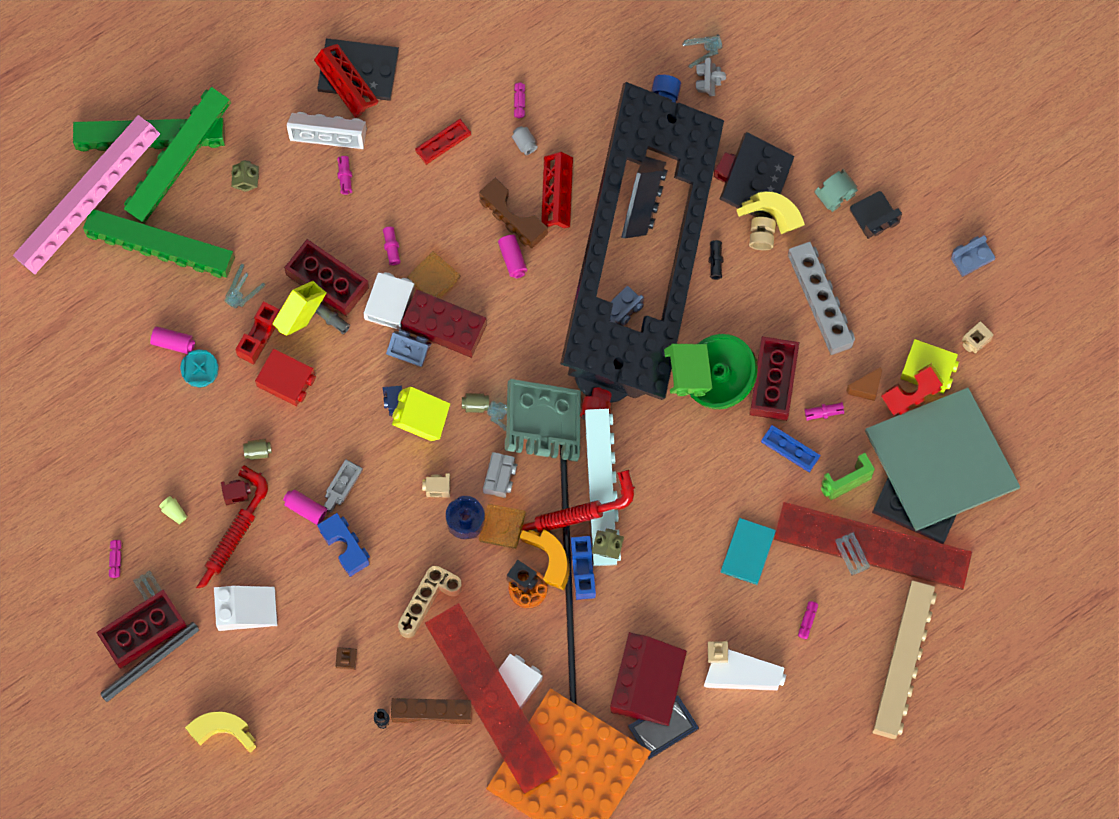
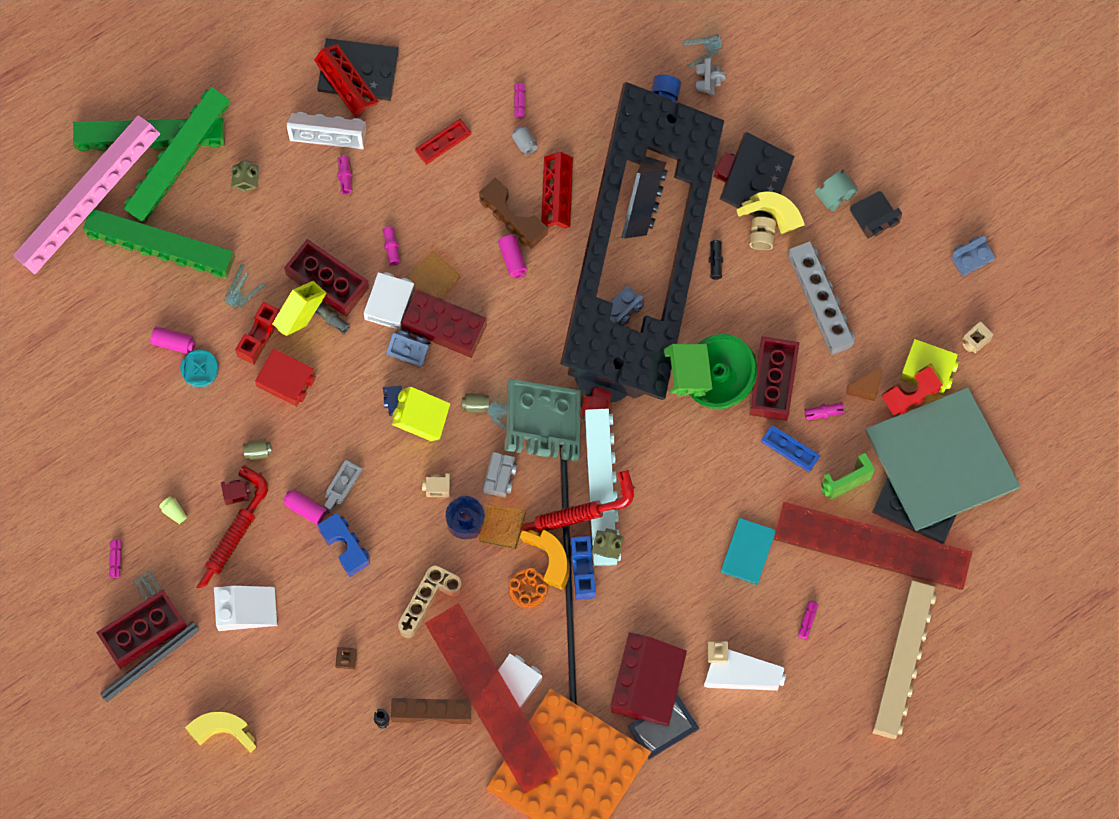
black brick [506,560,538,593] -> none
clear light blue tile [835,532,870,576] -> none

